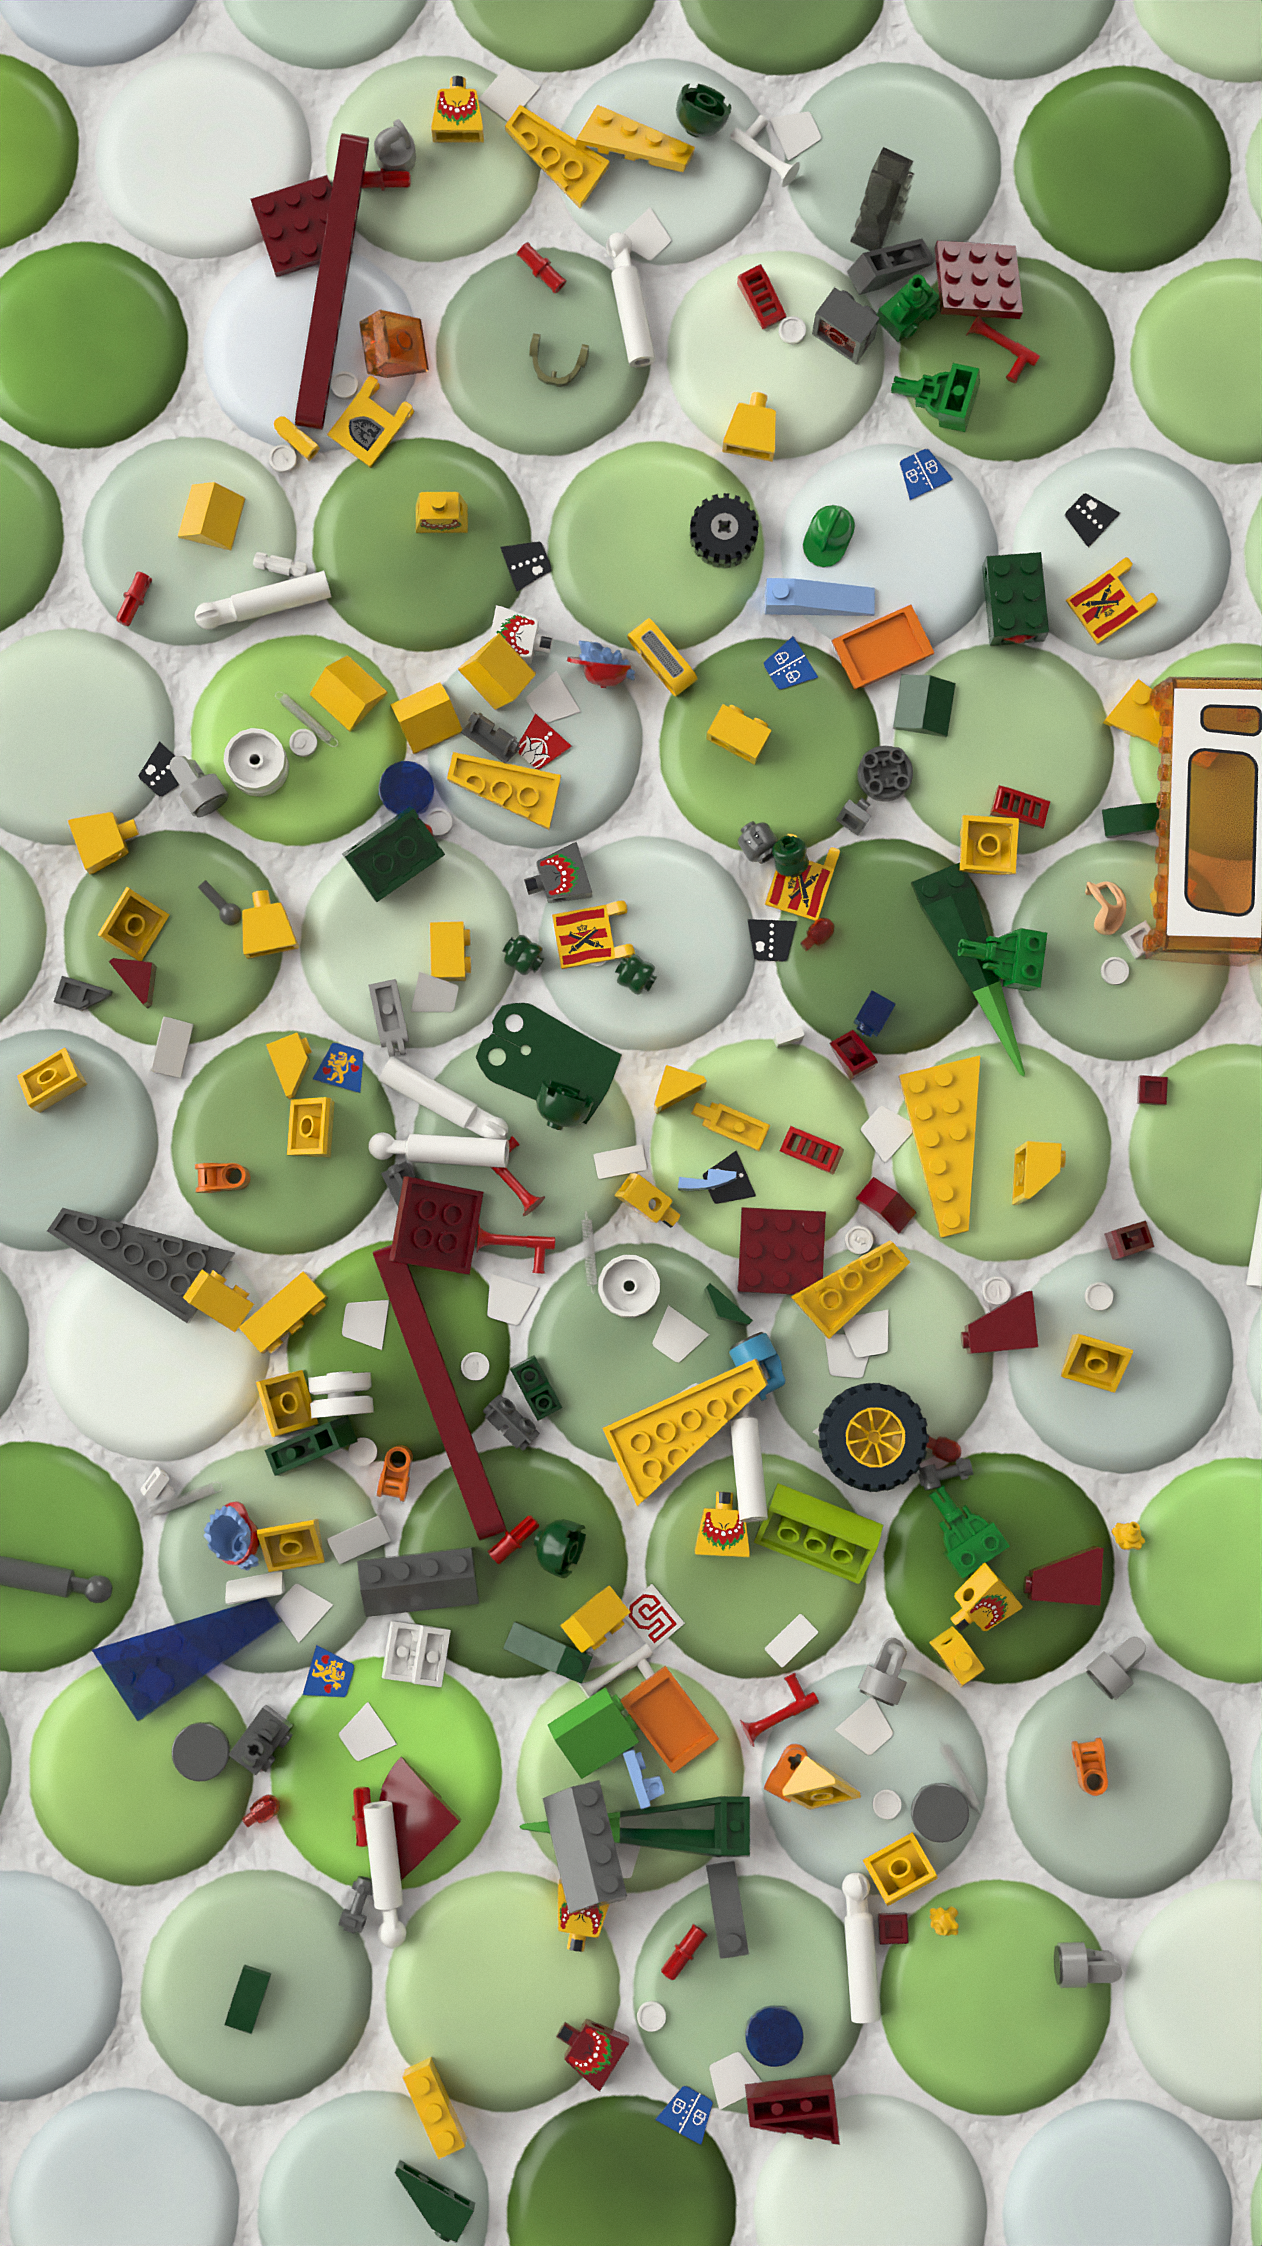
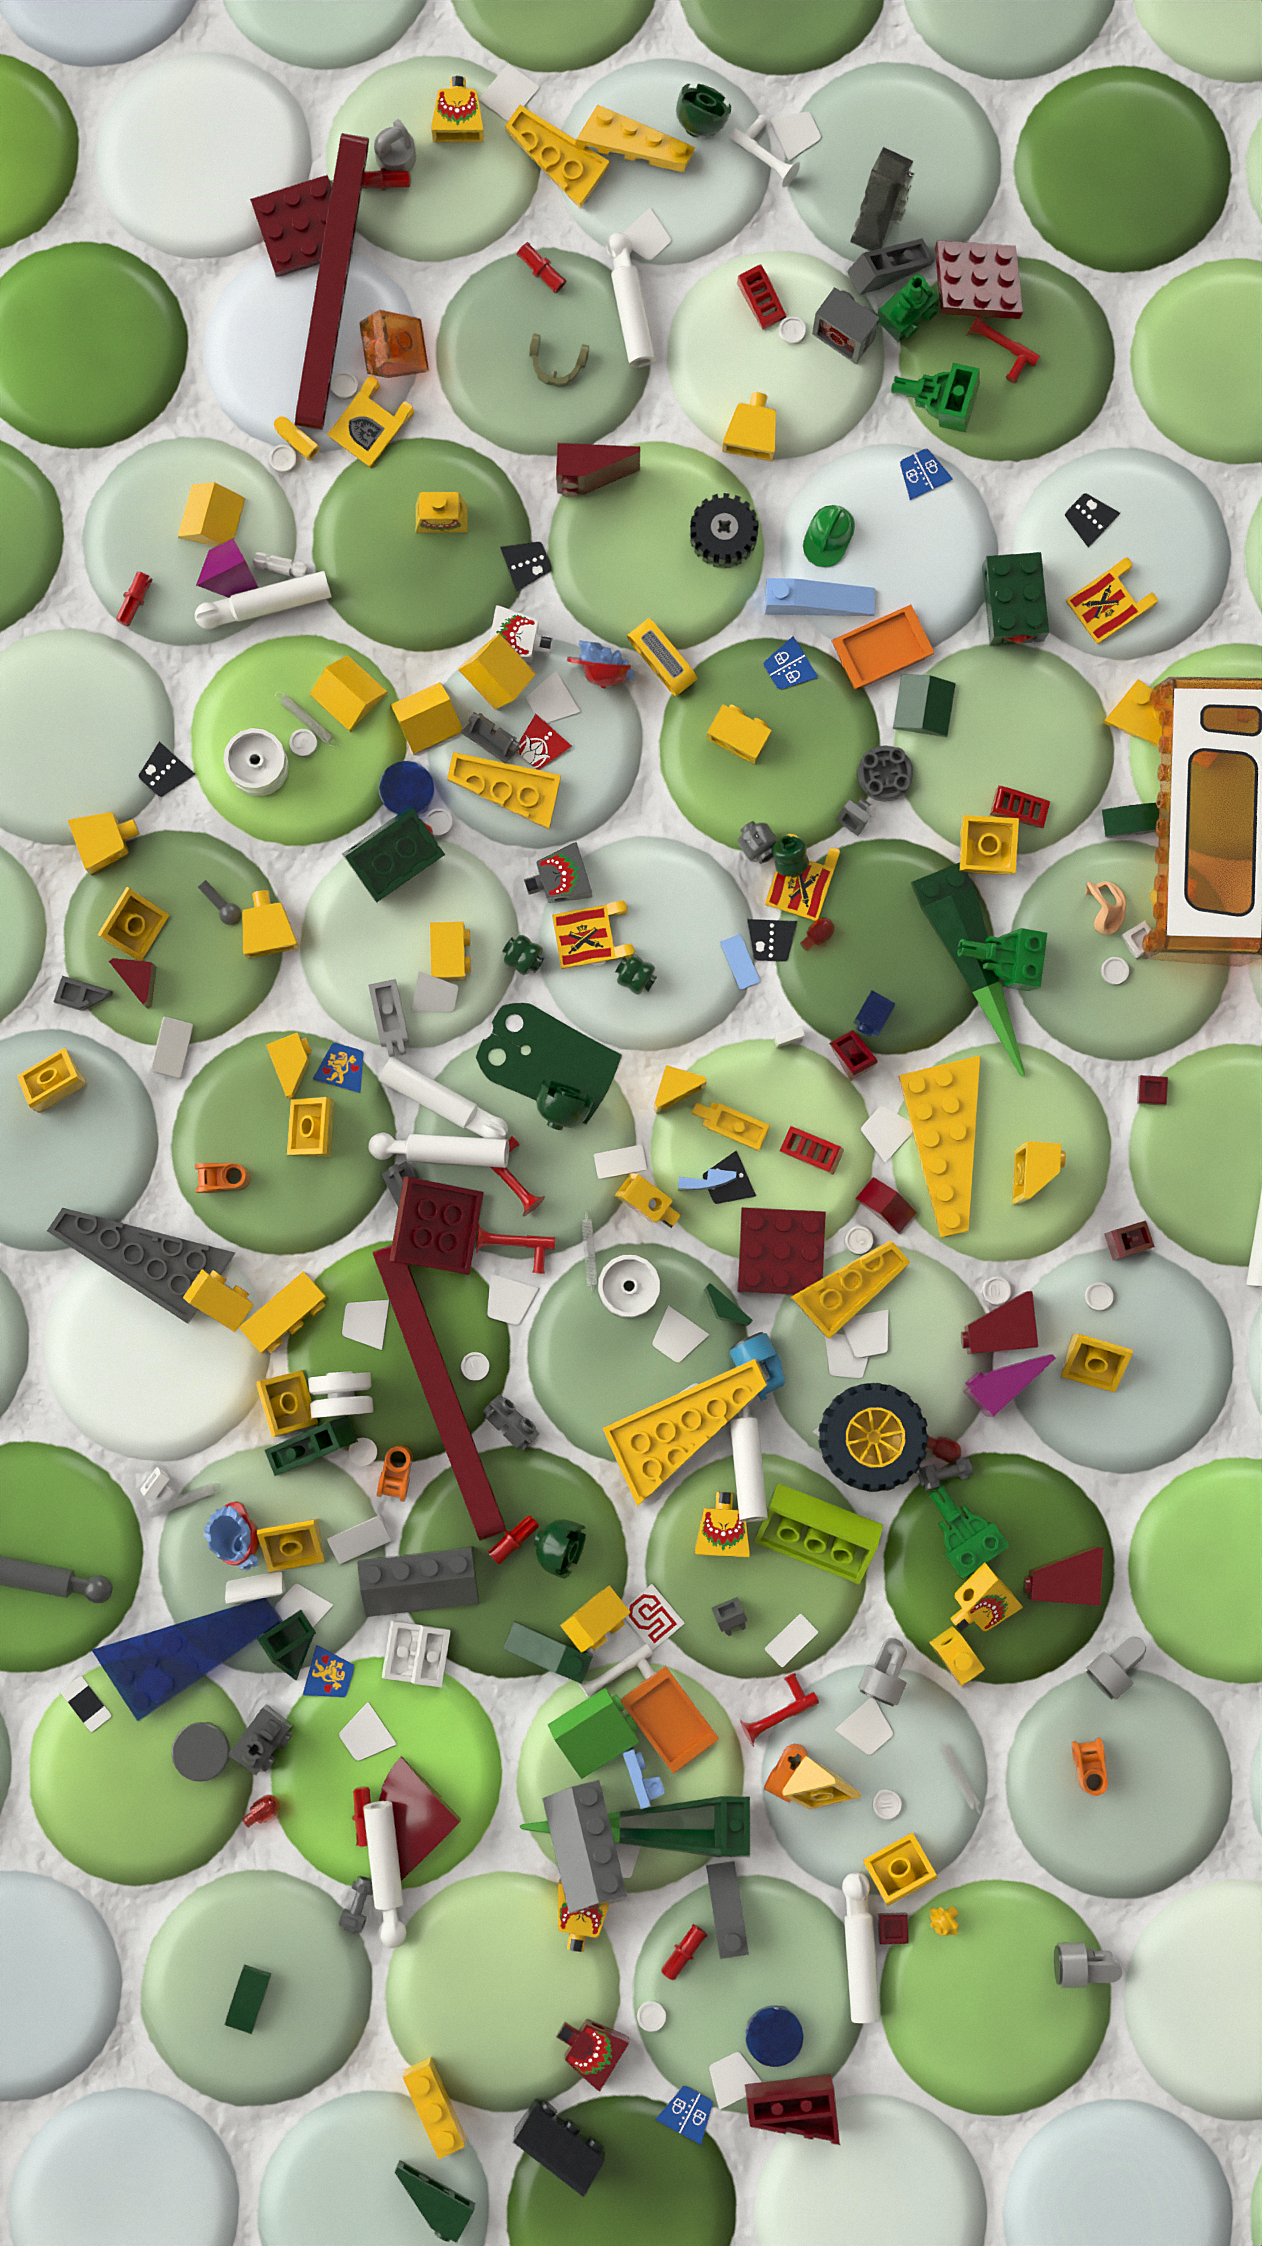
light grey piece [170,756,228,818] -> none
dark green slope [510,1355,562,1421] -> none
dark grey tile [911,1783,969,1843] -> none
yellow plant [1111,1522,1145,1550] -> none
none -> sticker [61,1676,111,1732]
none -> magenta slope [196,538,259,598]
none -> dark green slope [257,1610,316,1681]
none -> black slope [513,2099,605,2197]
none -> dark red slope [556,443,641,497]
none -> dark grey tile [711,1597,748,1636]
none -> light blue sticker [720,934,760,990]
none -> magenta slope [963,1354,1056,1417]

